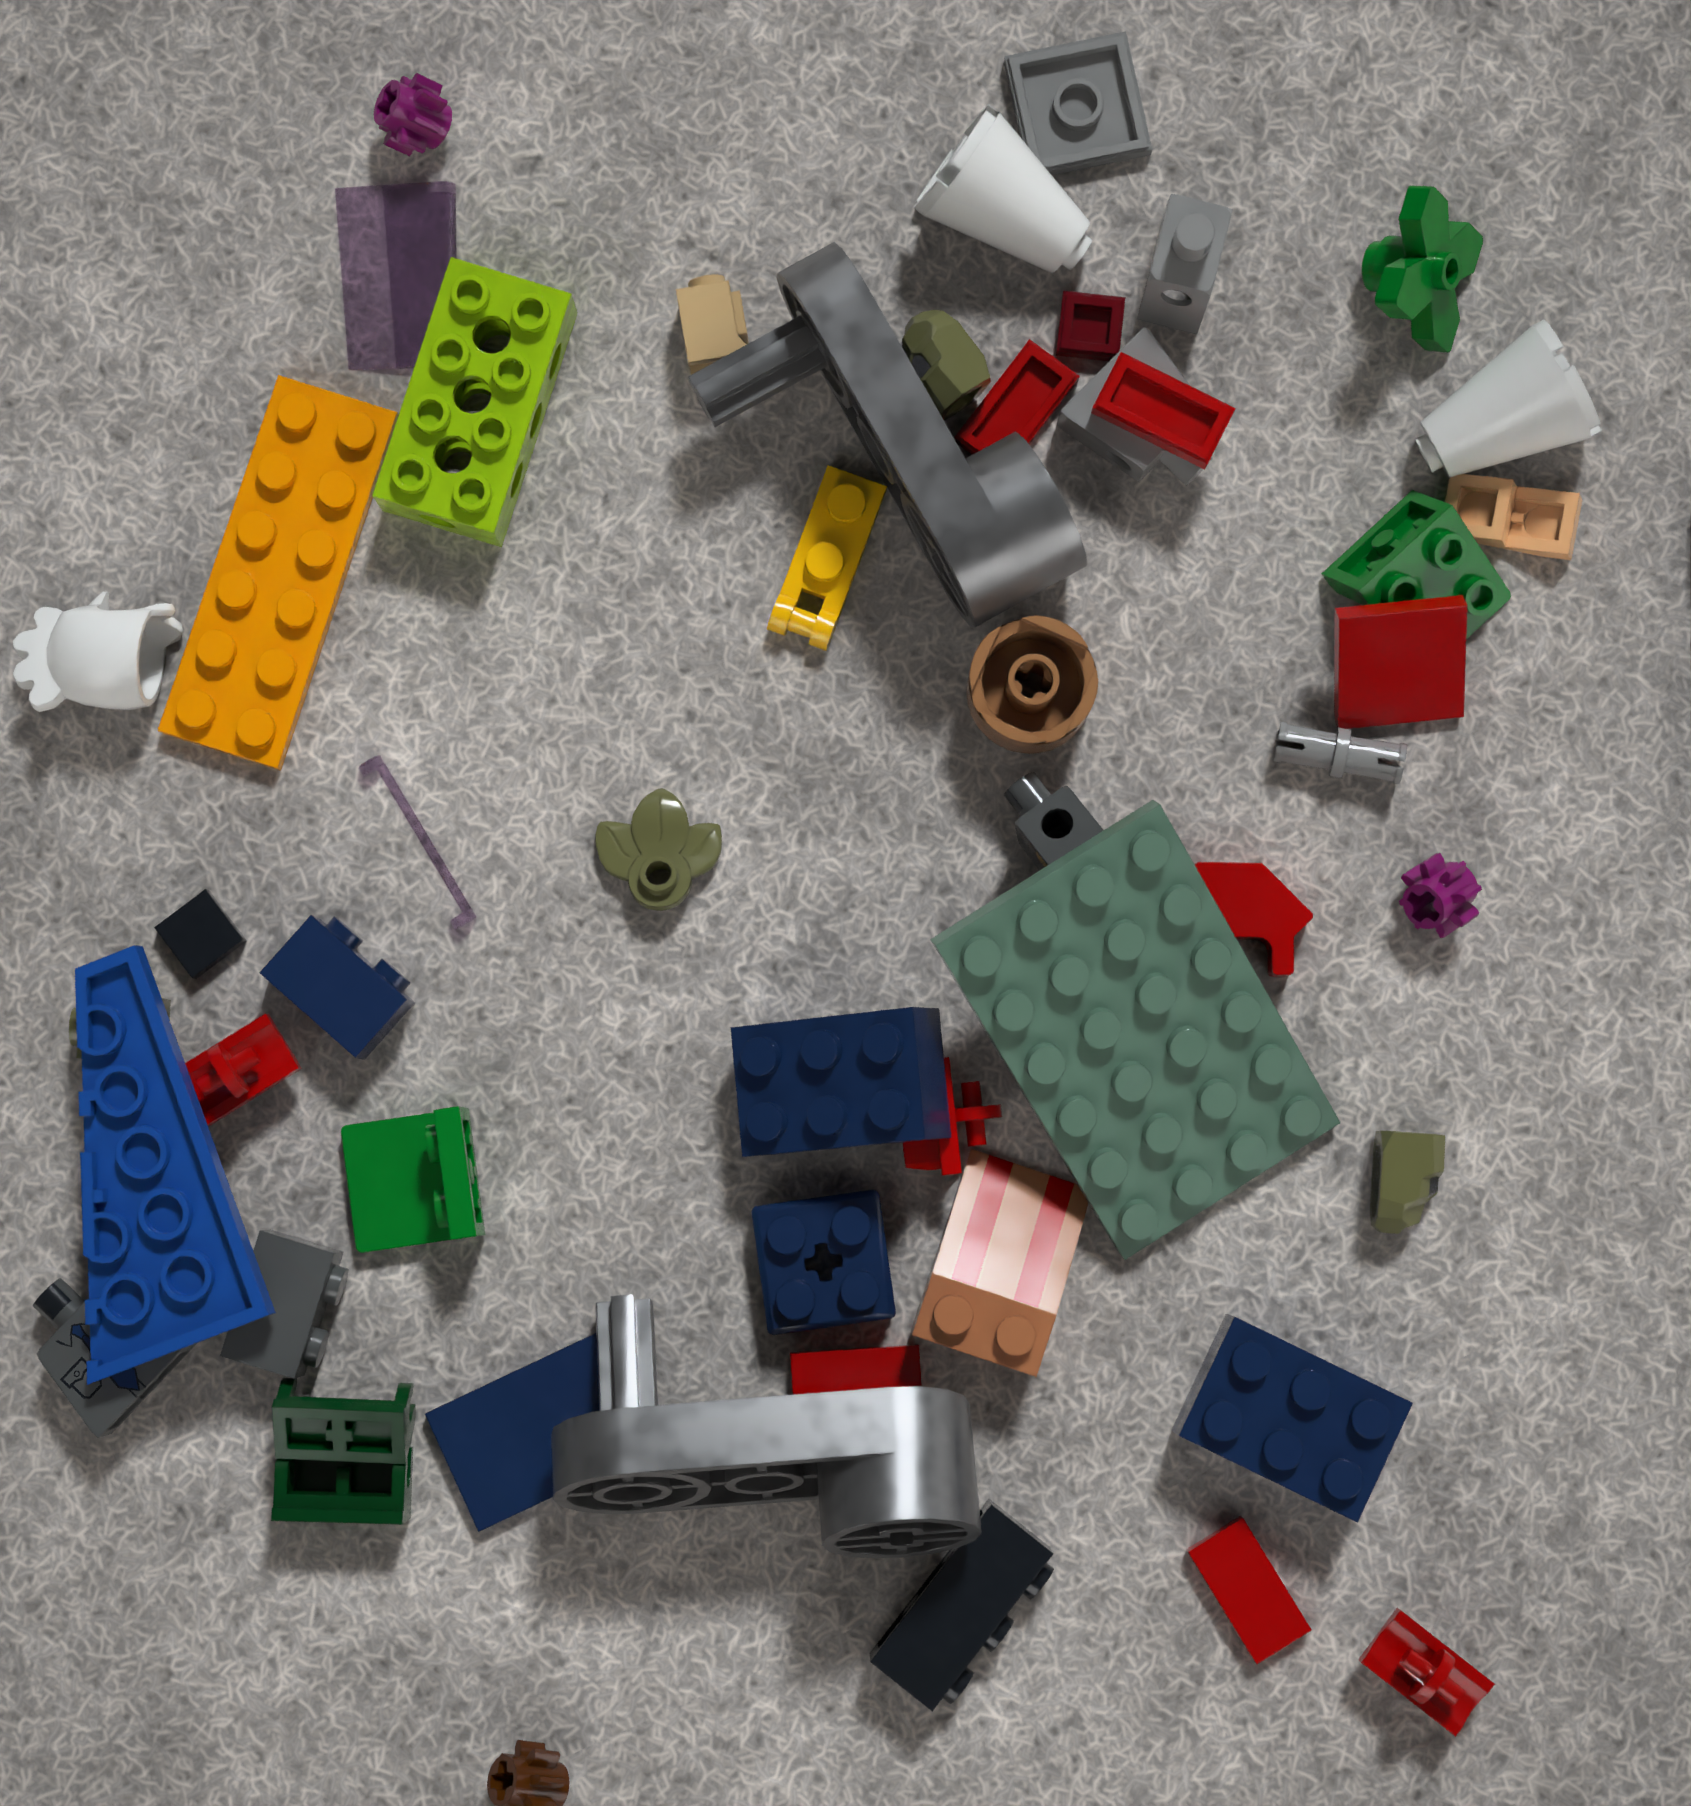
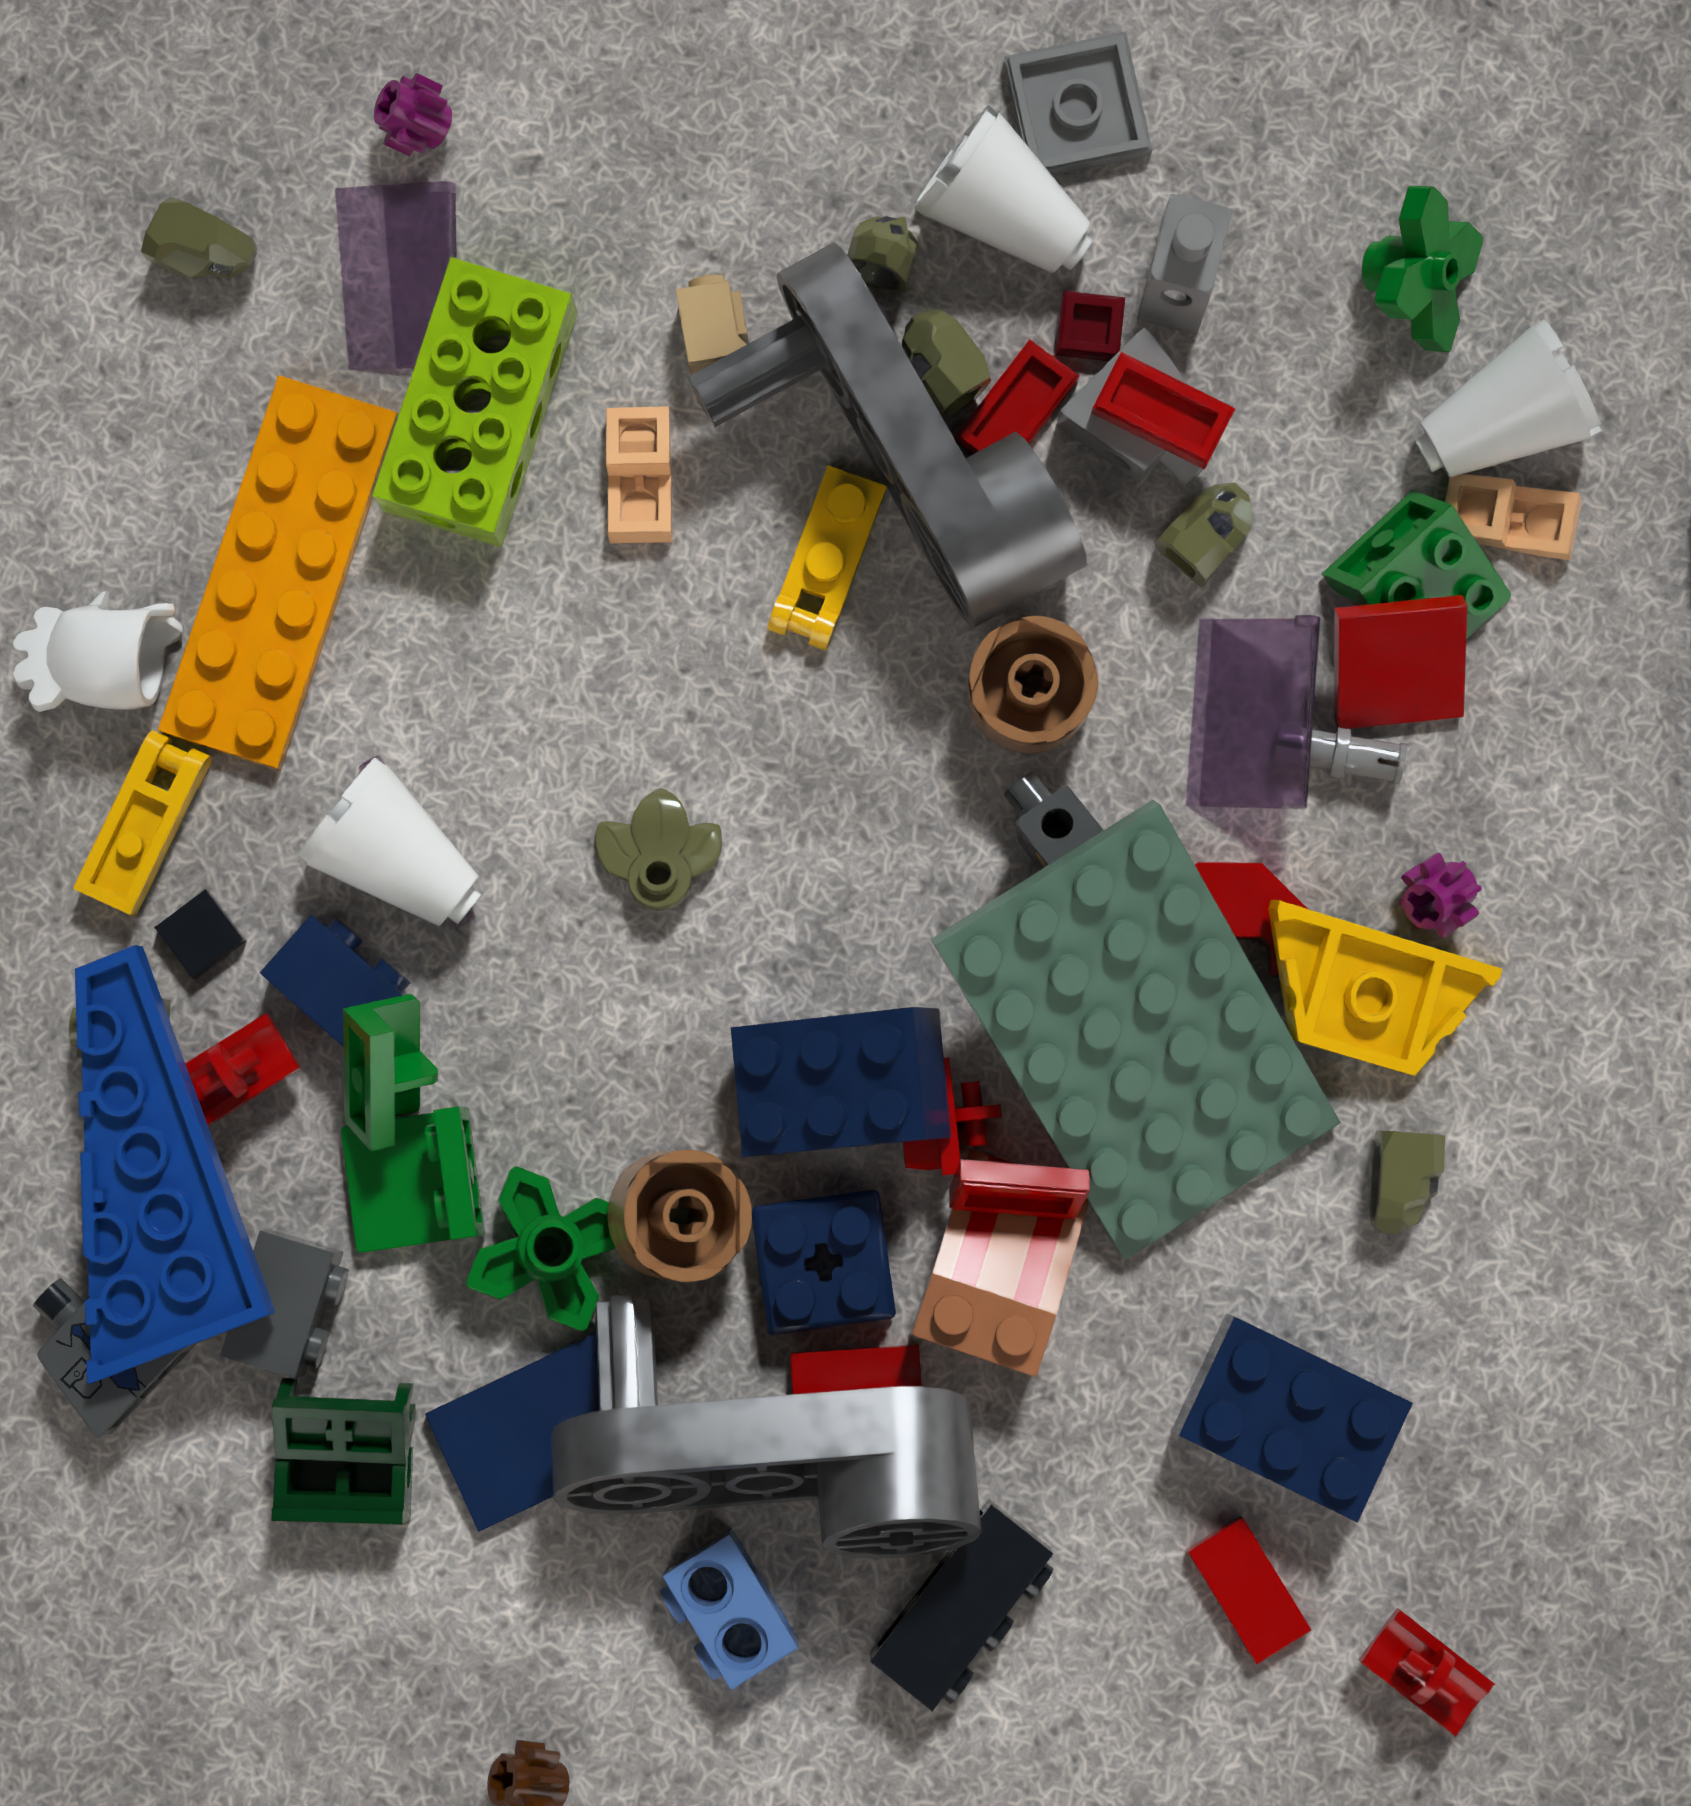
none -> yellow plate [73,730,212,917]
none -> olive rock [141,197,257,280]
none -> white cone [297,758,481,927]
none -> green panel [343,994,438,1151]
none -> green plant [465,1166,615,1331]
none -> light nougat slope [606,406,672,544]
none -> medium nougat brick [607,1150,752,1282]
none -> medium blue brick [660,1528,799,1690]
none -> olive rock [847,216,919,293]
none -> red tile [949,1159,1090,1219]
none -> olive rock [1155,482,1254,587]
none -> clear purple piece [1185,615,1321,809]
none -> yellow wing [1268,900,1503,1076]

